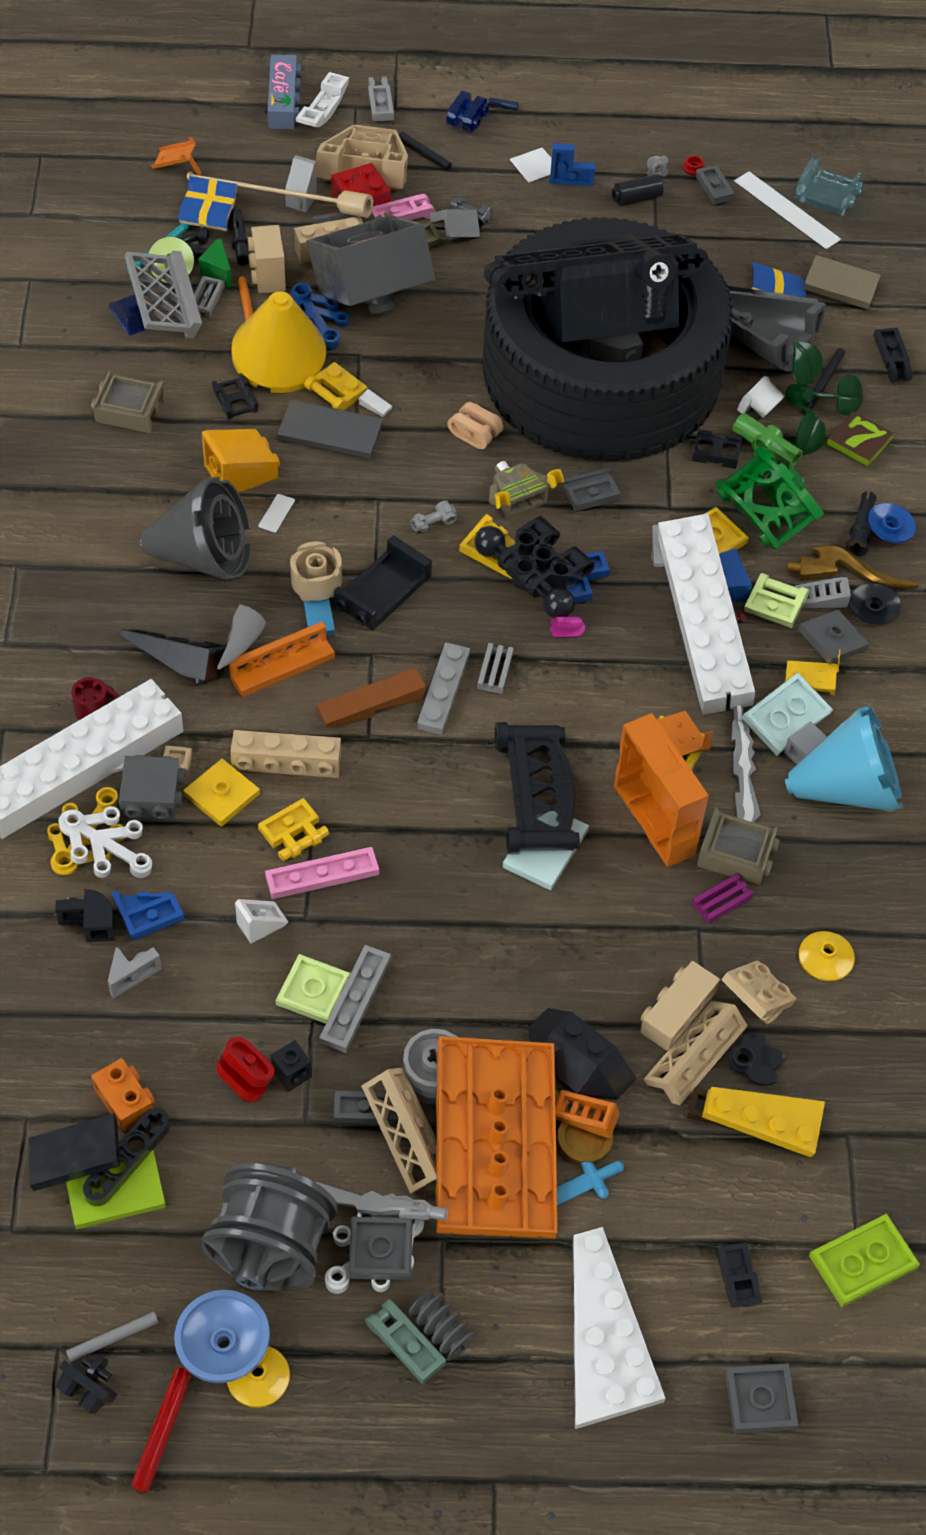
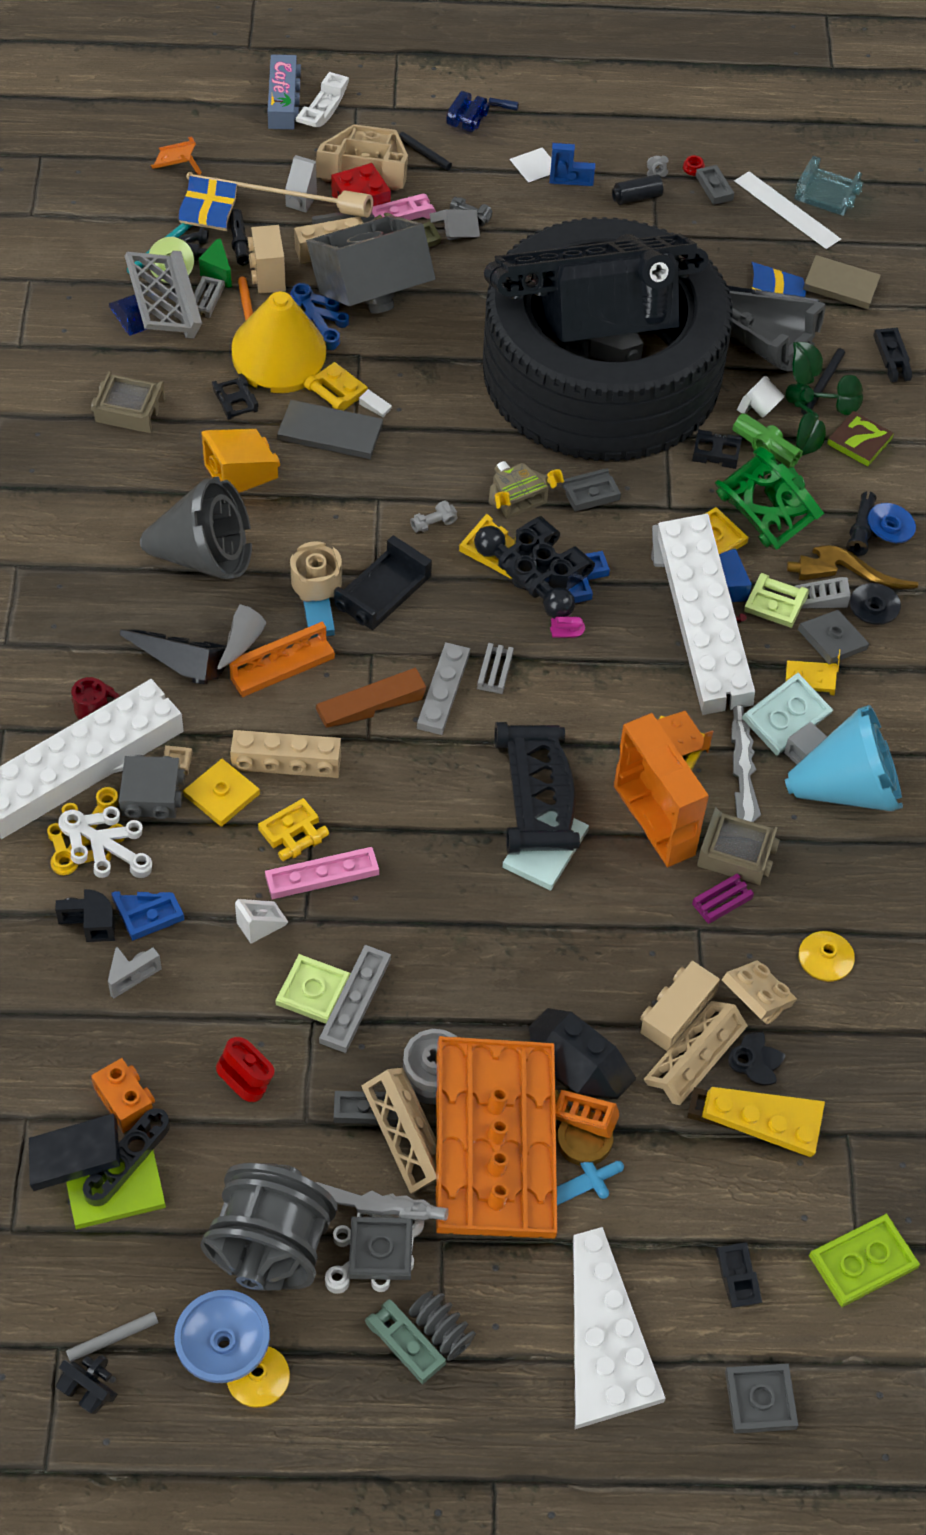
red axle [132,1367,191,1493] -> none
white sticker [258,494,295,533] -> none
black brick [271,1040,312,1092] -> none
light grey hinge [368,76,394,121] -> none
light nougat brick [447,402,503,449] -> none

